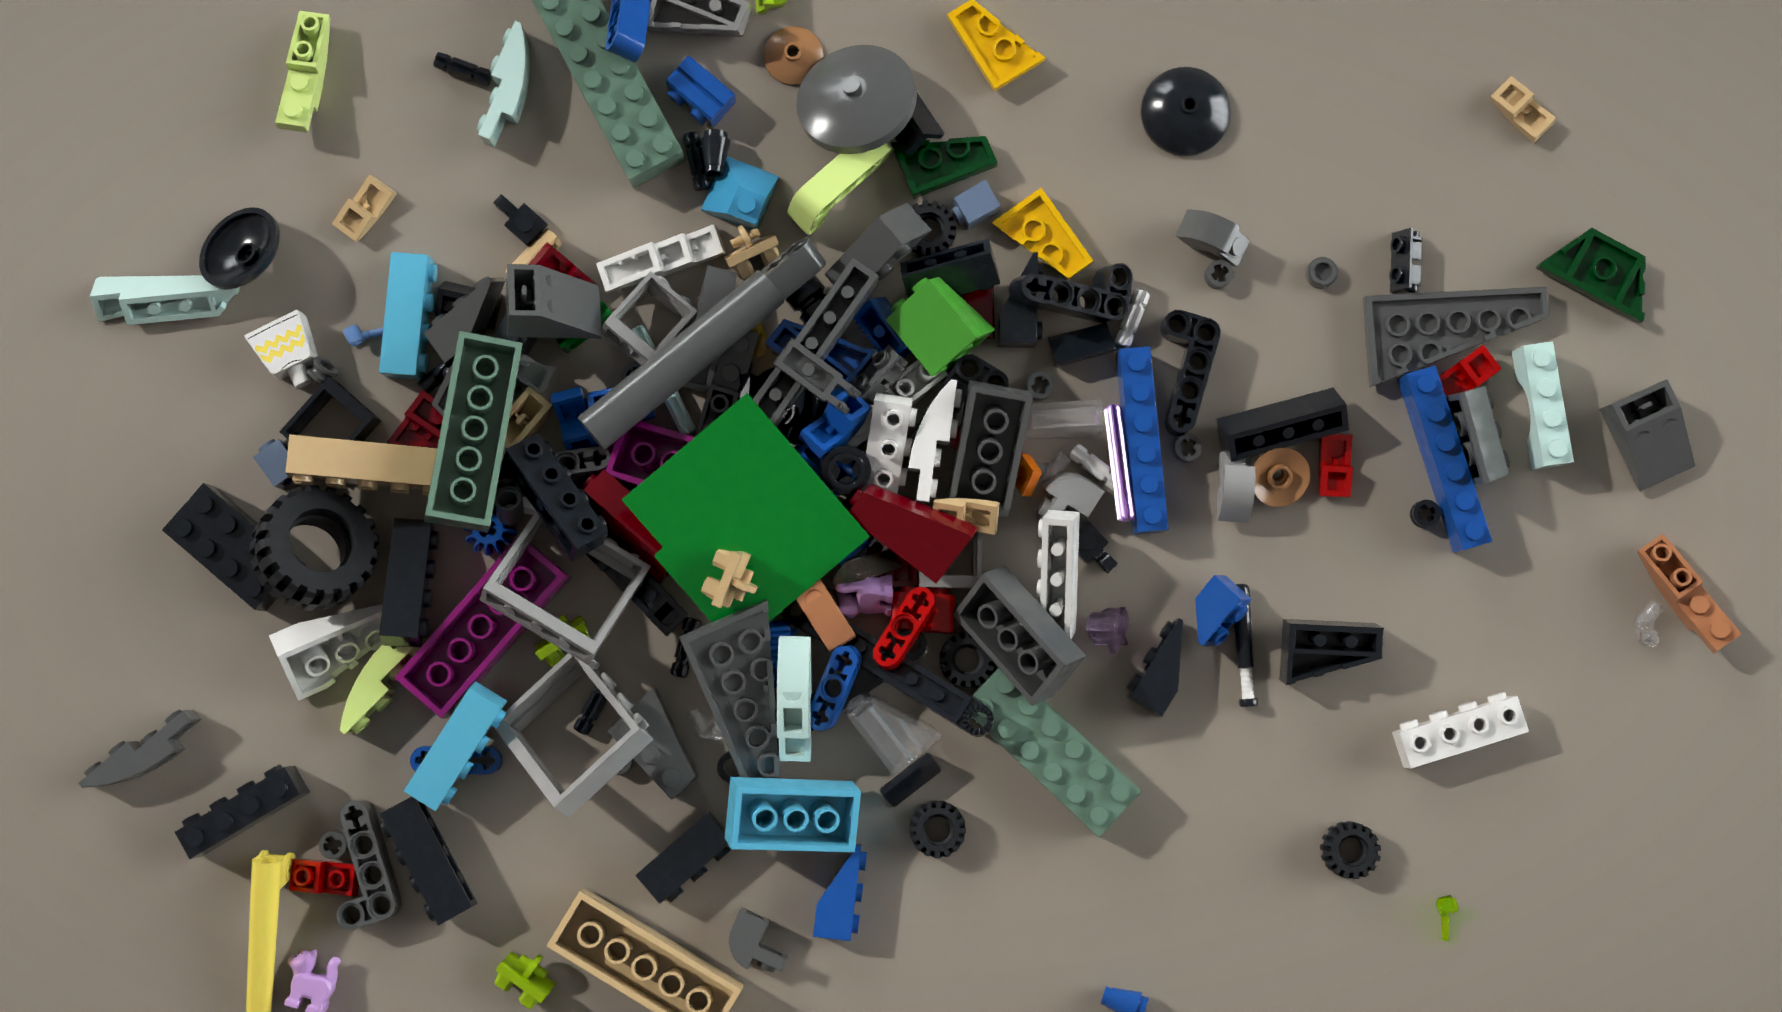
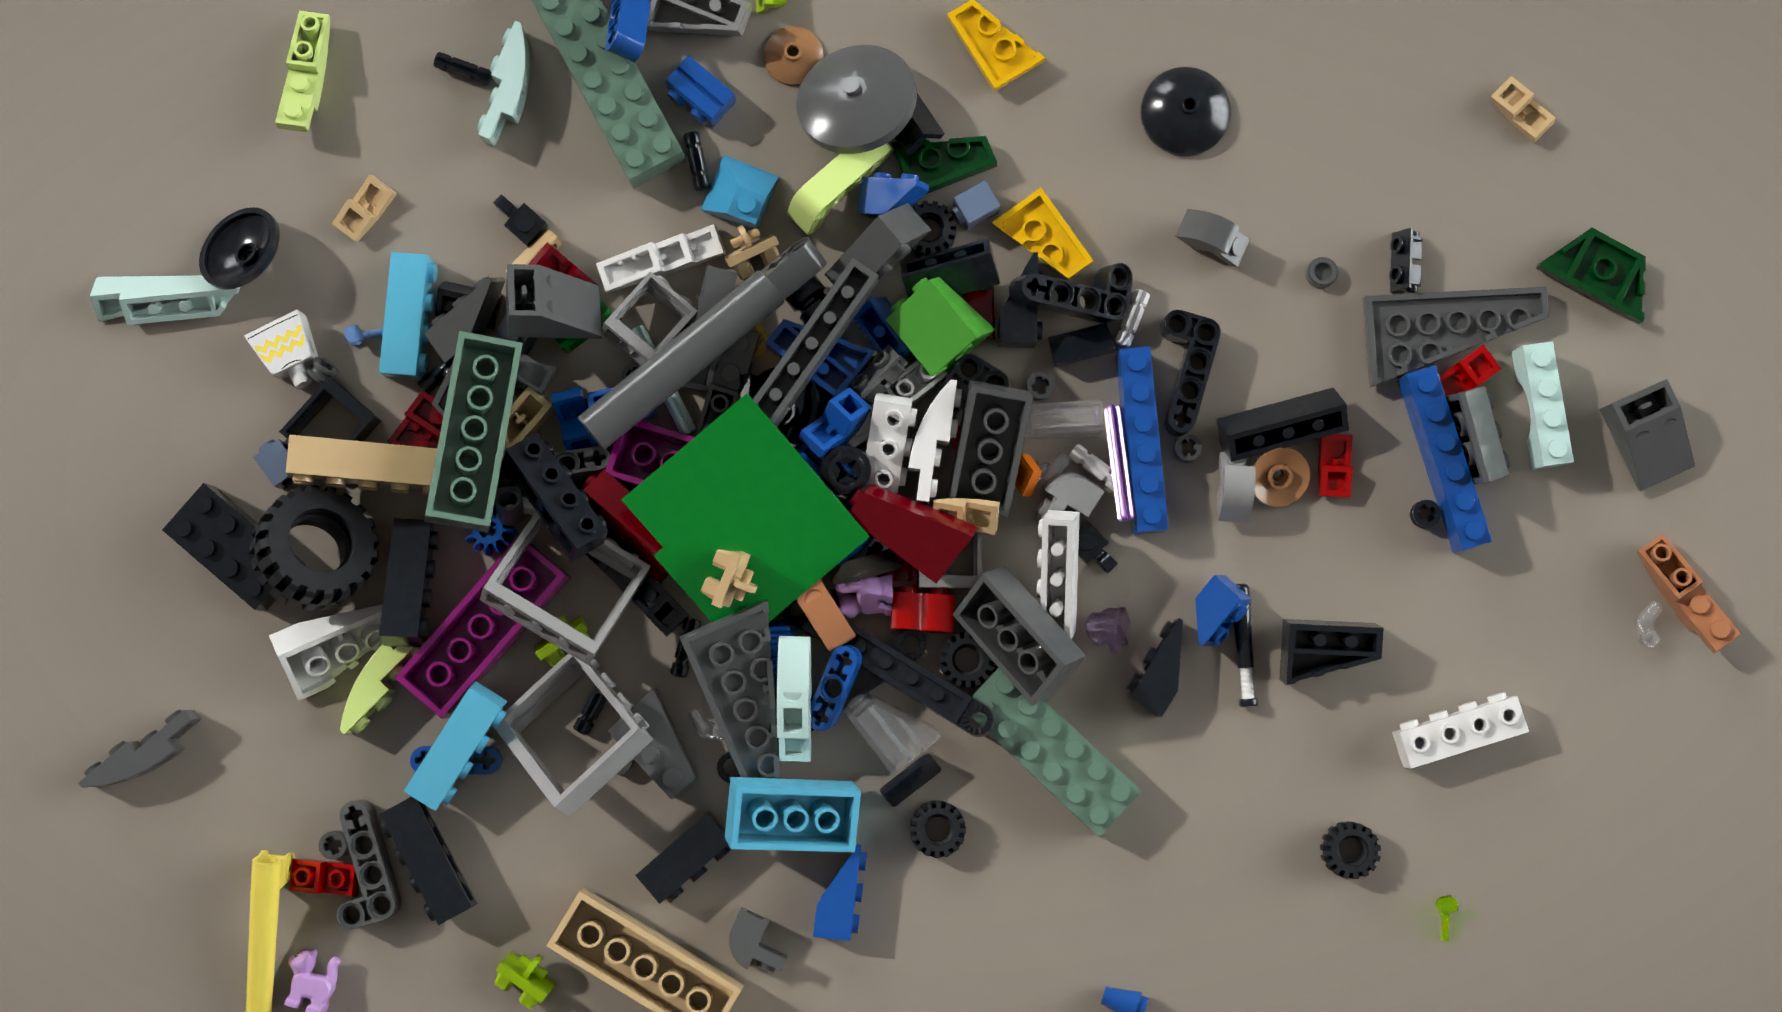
black brick [174,764,310,859] -> none
black cone [700,129,731,177] -> none
dark grey hinge [773,338,861,415] -> none
red beam [873,587,936,670] -> none
dark grey bush [1204,260,1234,289] -> none
none -> blue slope [857,172,929,219]

